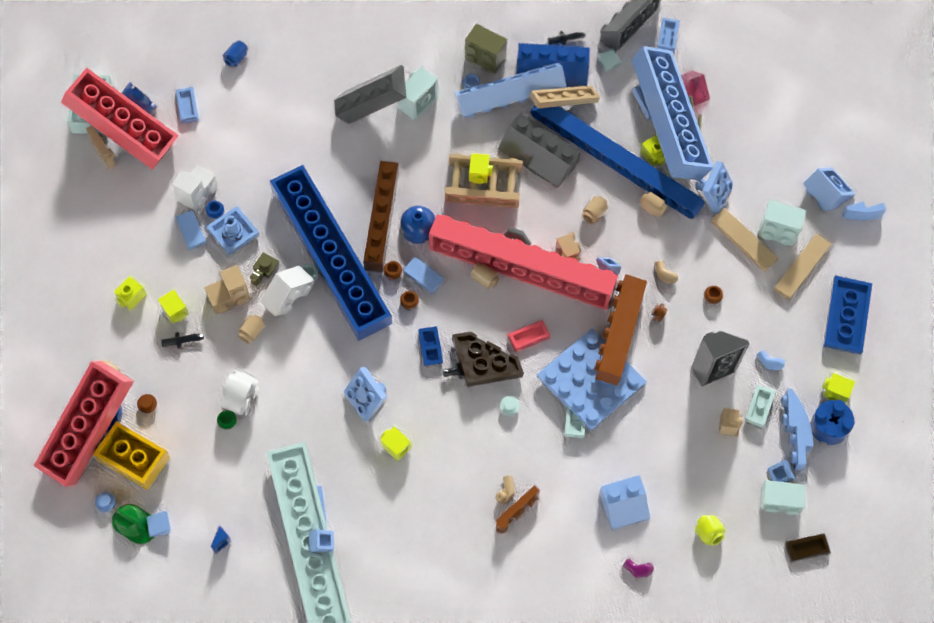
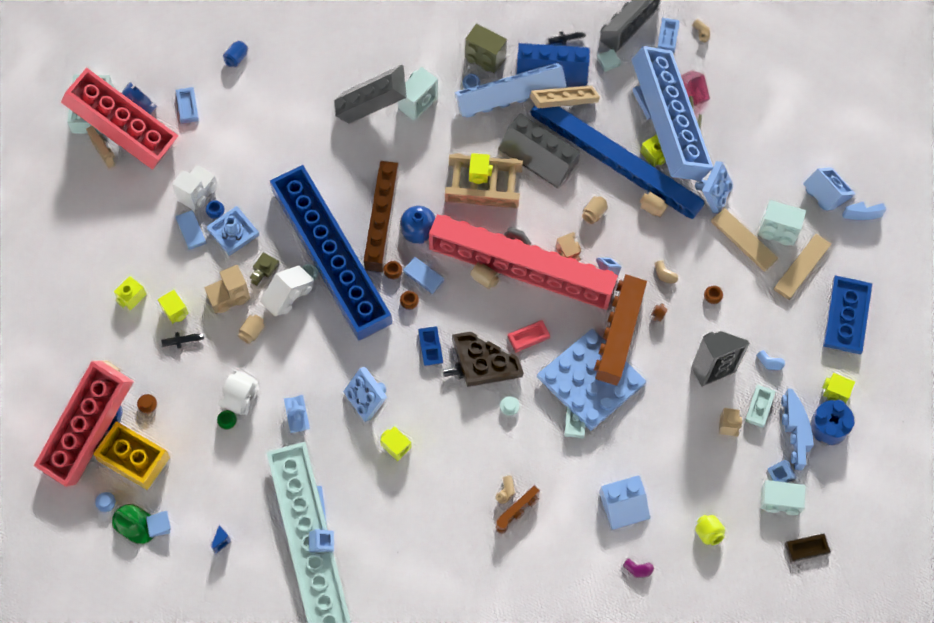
none -> light blue hips [284,394,310,433]
none -> tan arm [692,19,710,42]

